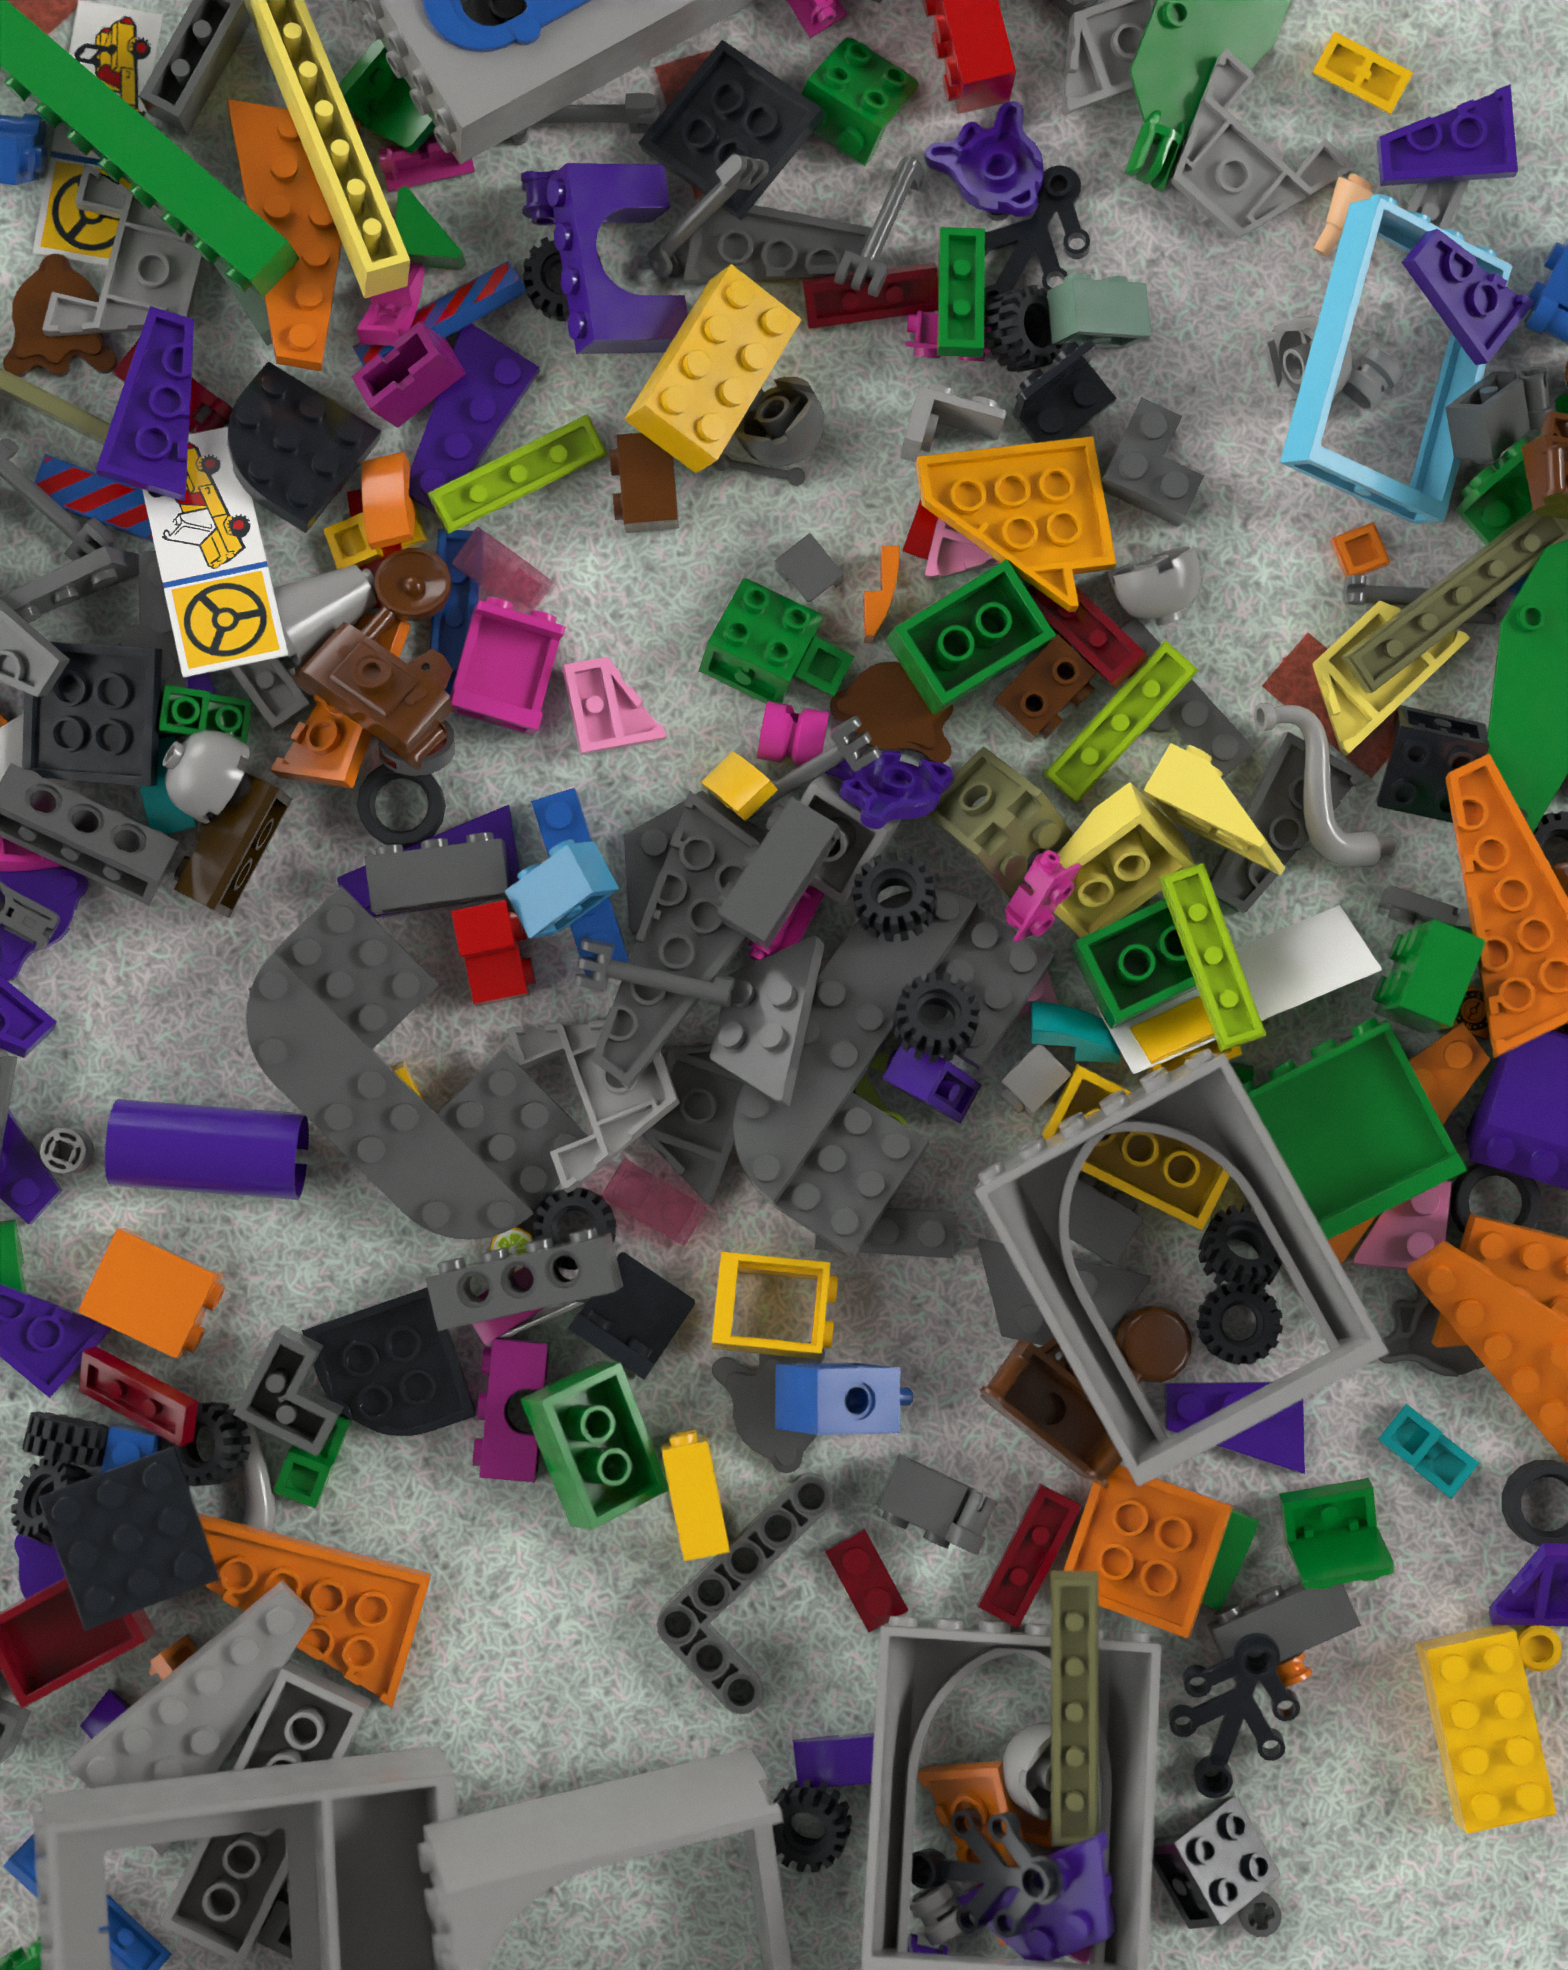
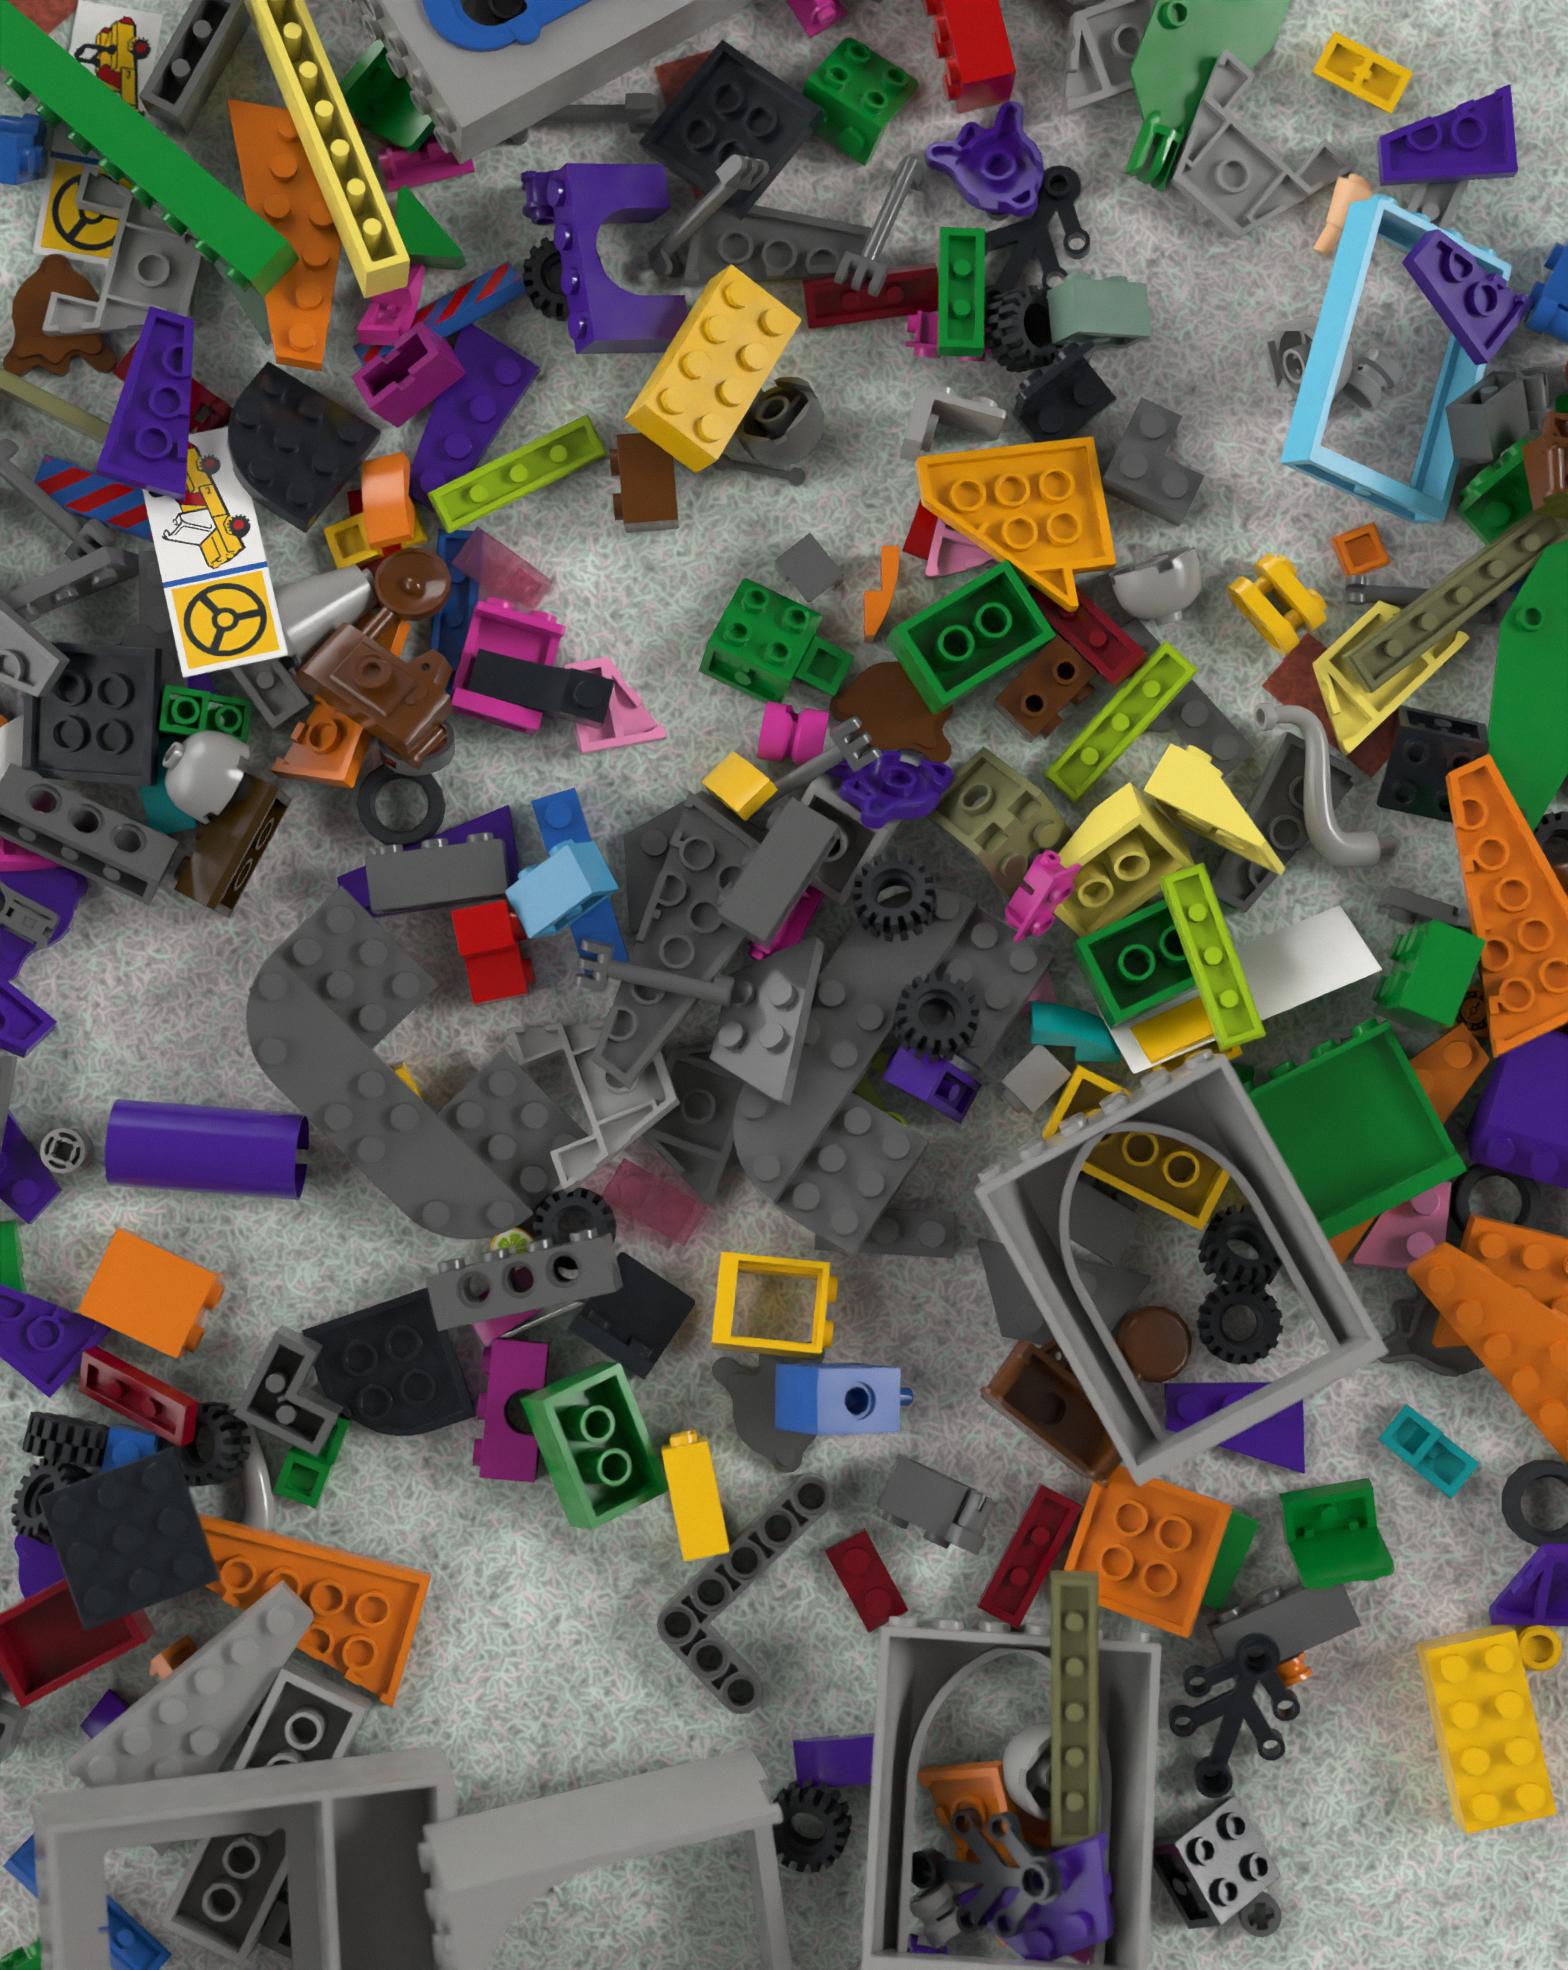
none -> black slope [467,648,615,729]
none -> yellow brick [1226,553,1327,656]

